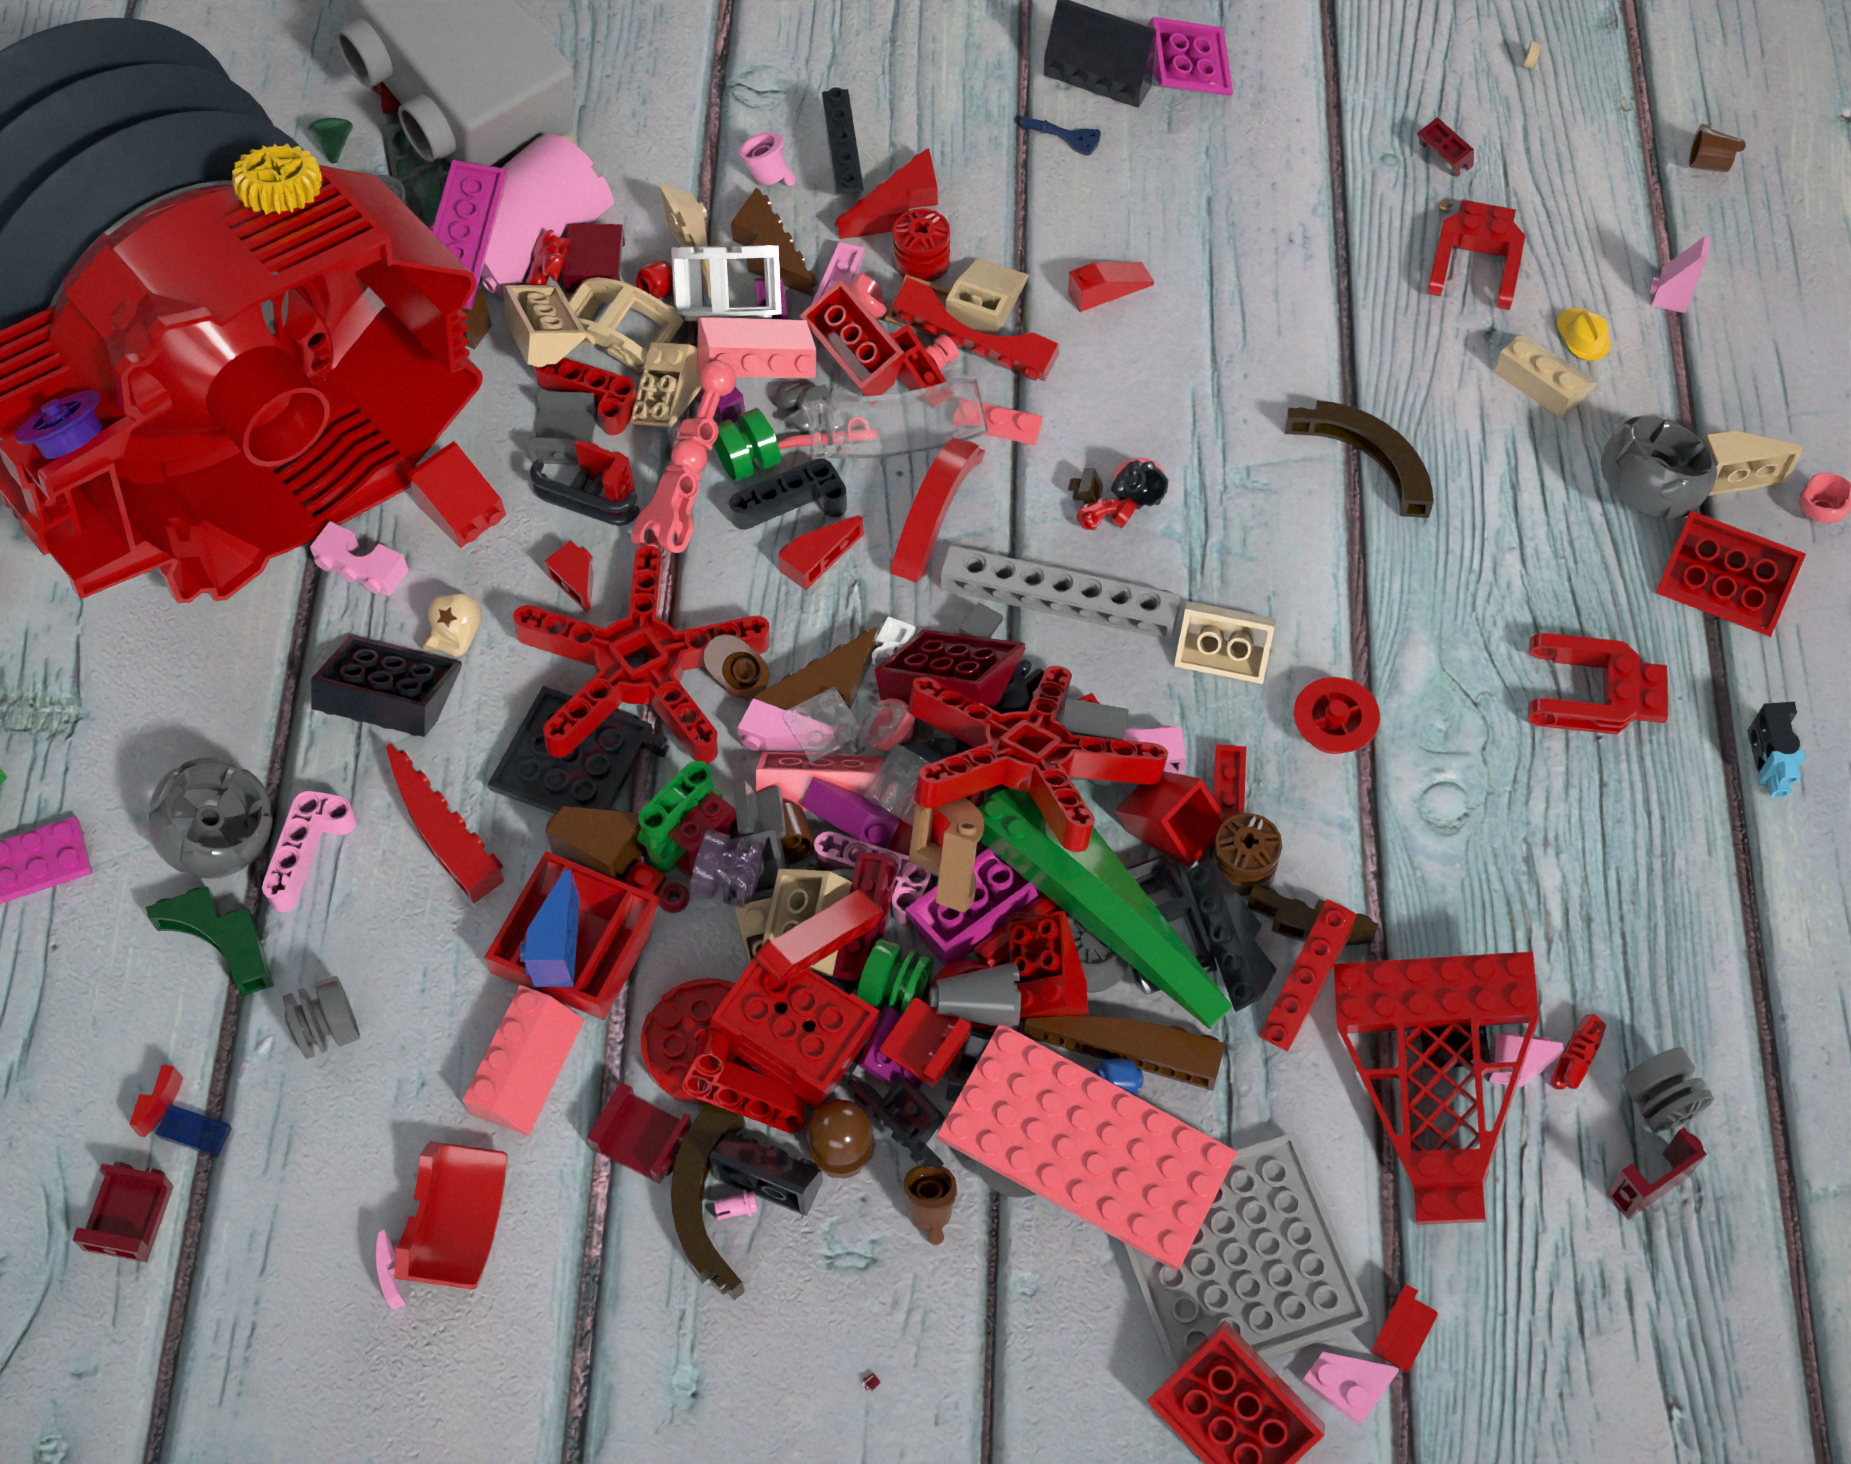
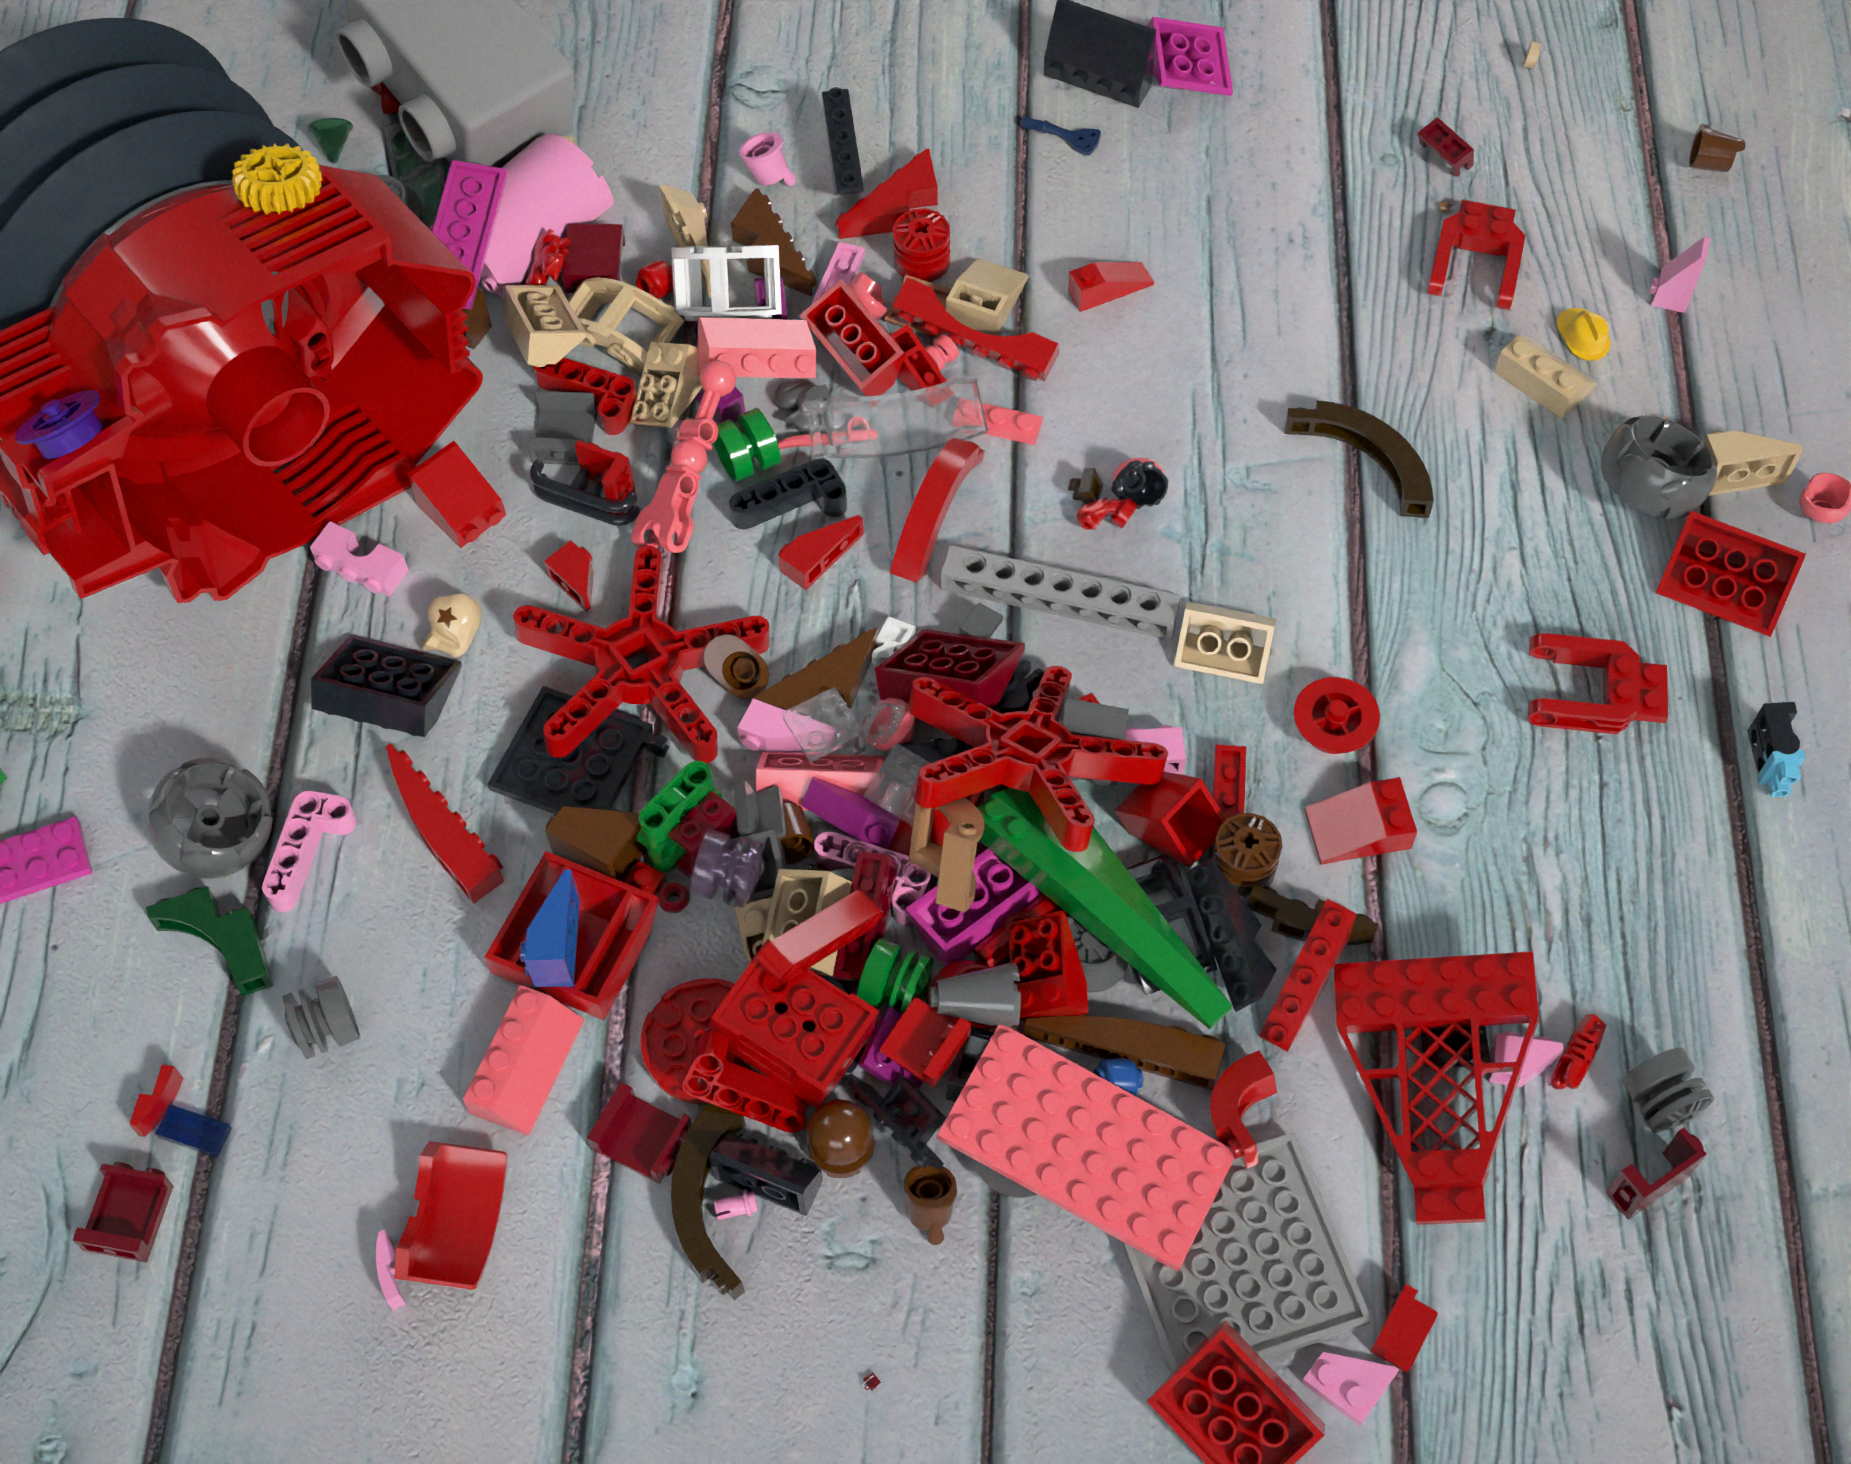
none -> red arch [1210,1050,1277,1169]
none -> slope [1305,777,1417,865]

